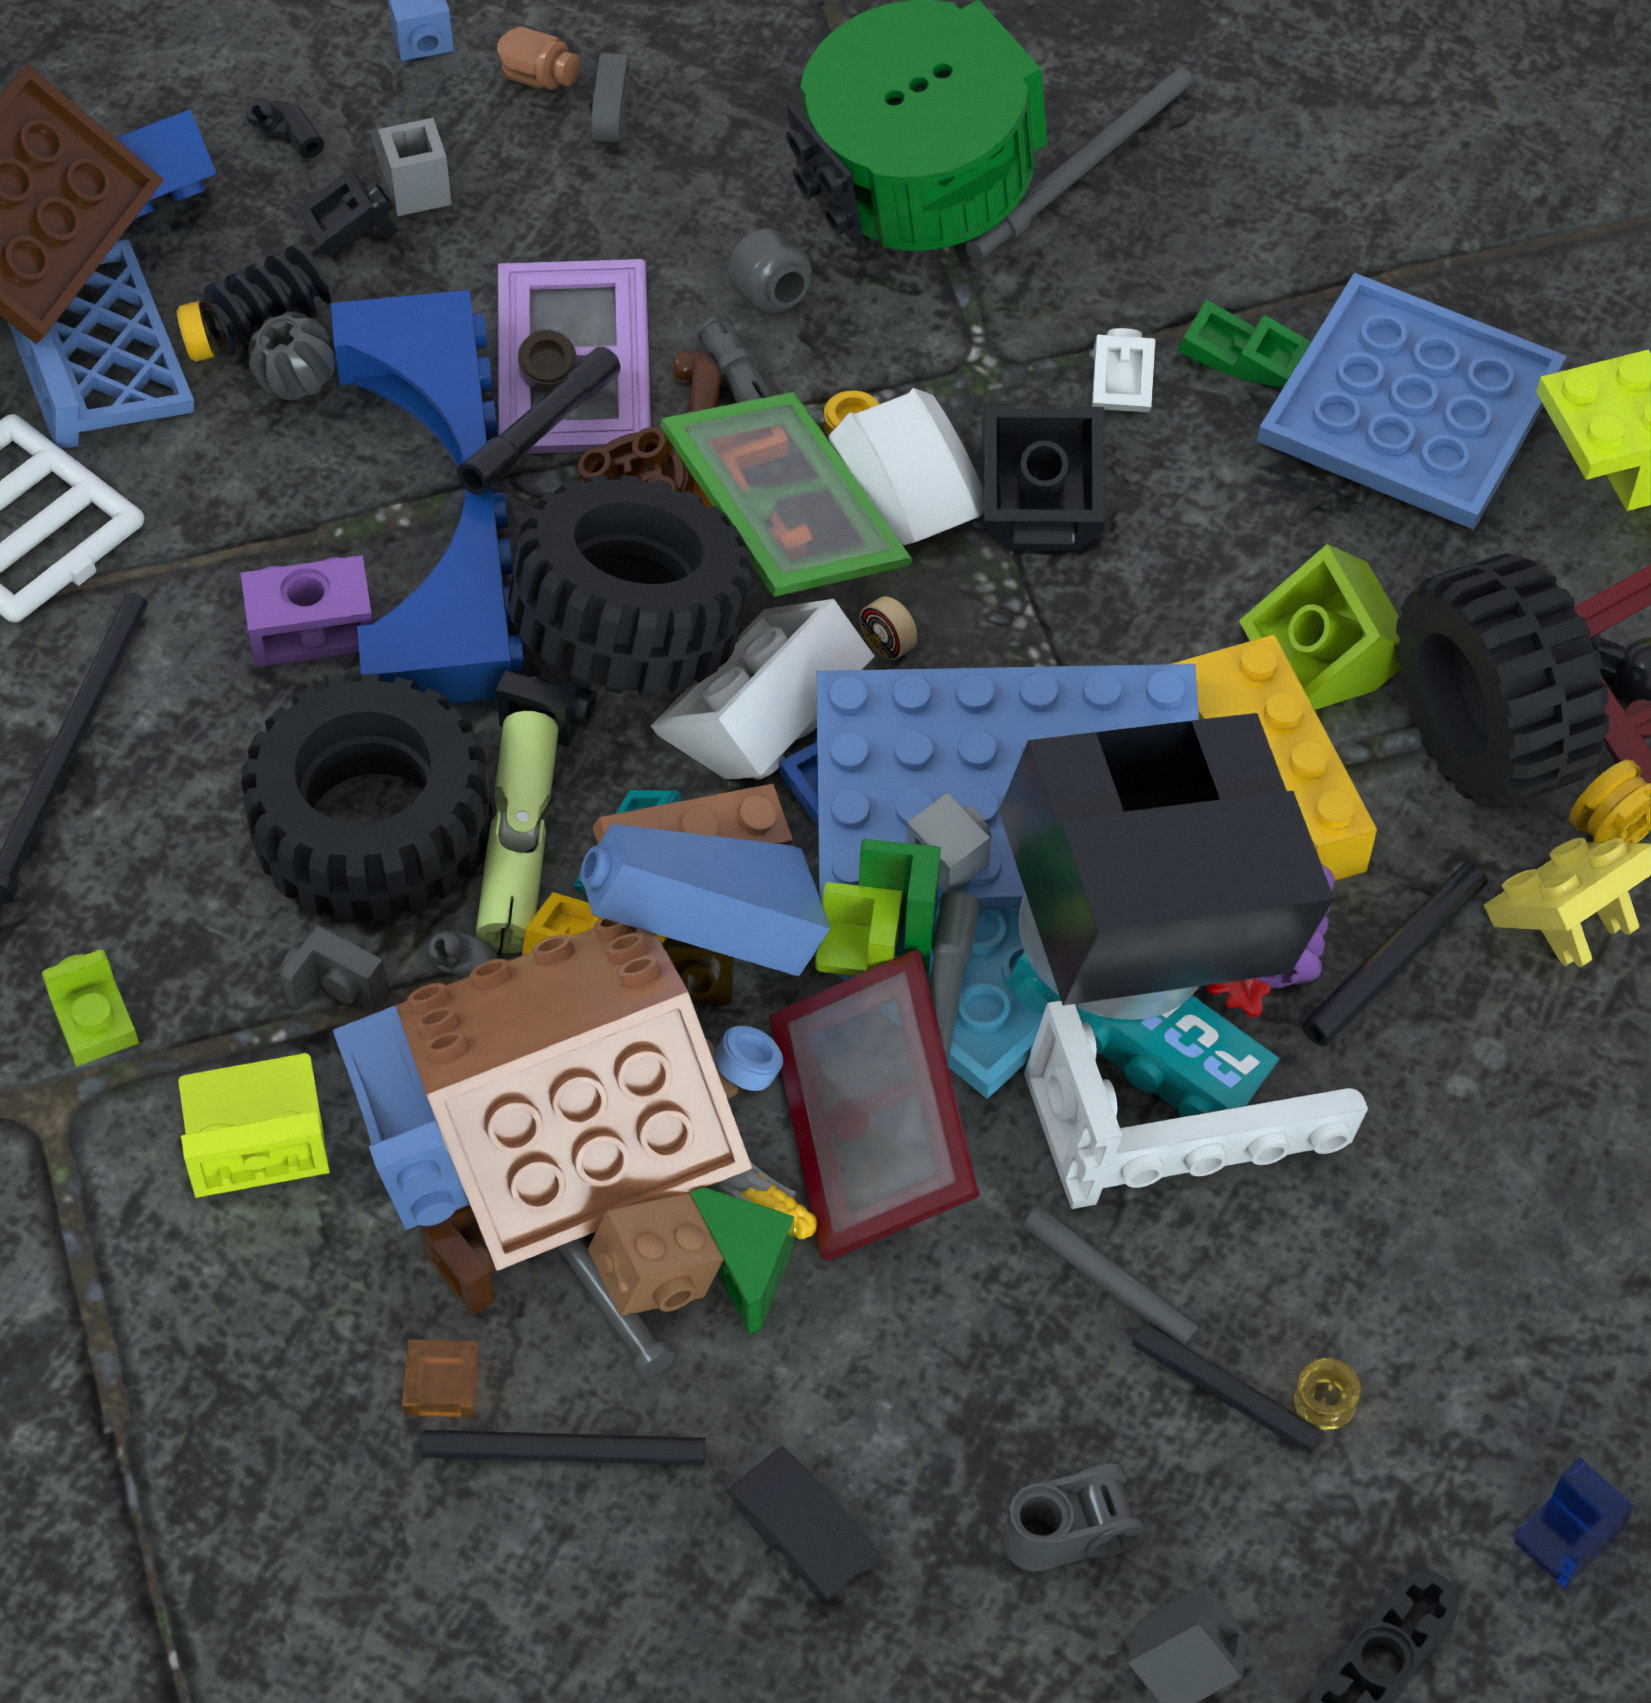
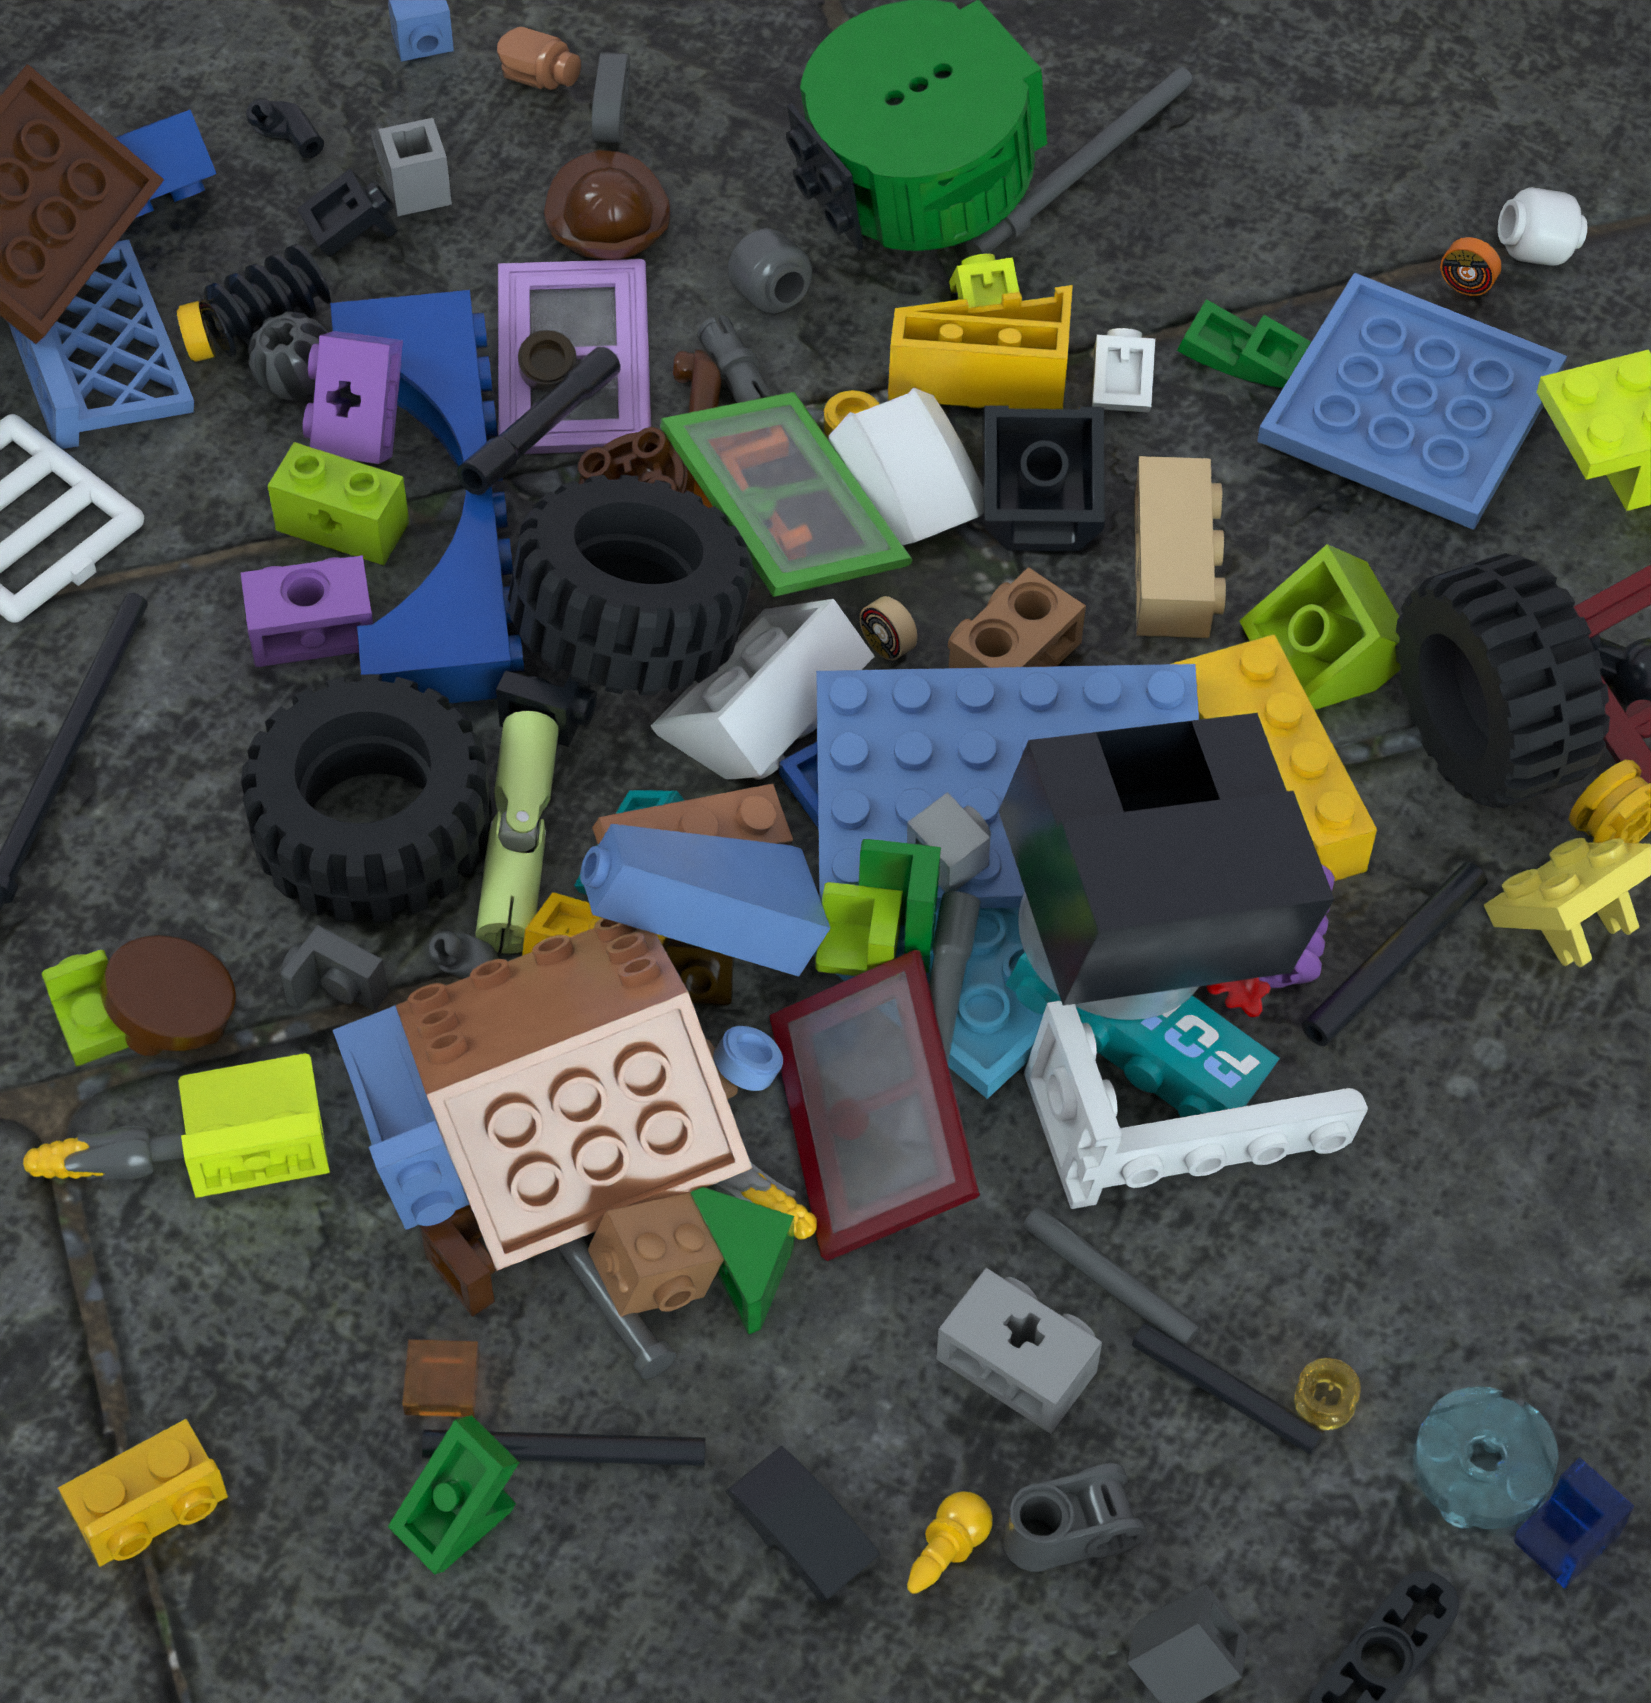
none -> dark grey piece [23,1125,185,1181]
none -> yellow bracket [58,1419,228,1567]
none -> reddish brown tile [100,935,236,1056]
none -> lime brick [268,442,409,565]
none -> medium lavender brick [303,331,403,464]
none -> green slope [388,1415,520,1575]
none -> reddish brown hat [544,150,670,260]
none -> yellow wedge [888,285,1073,409]
none -> yellow bar [907,1491,993,1594]
none -> light grey brick [936,1268,1102,1434]
none -> medium nougat brick [948,567,1086,668]
none -> neon yellow bracket [949,254,1020,308]
none -> tan brick [1134,456,1226,638]
none -> clear light blue plate [1413,1386,1559,1529]
none -> tile [1440,237,1501,296]
none -> white head [1498,187,1587,266]

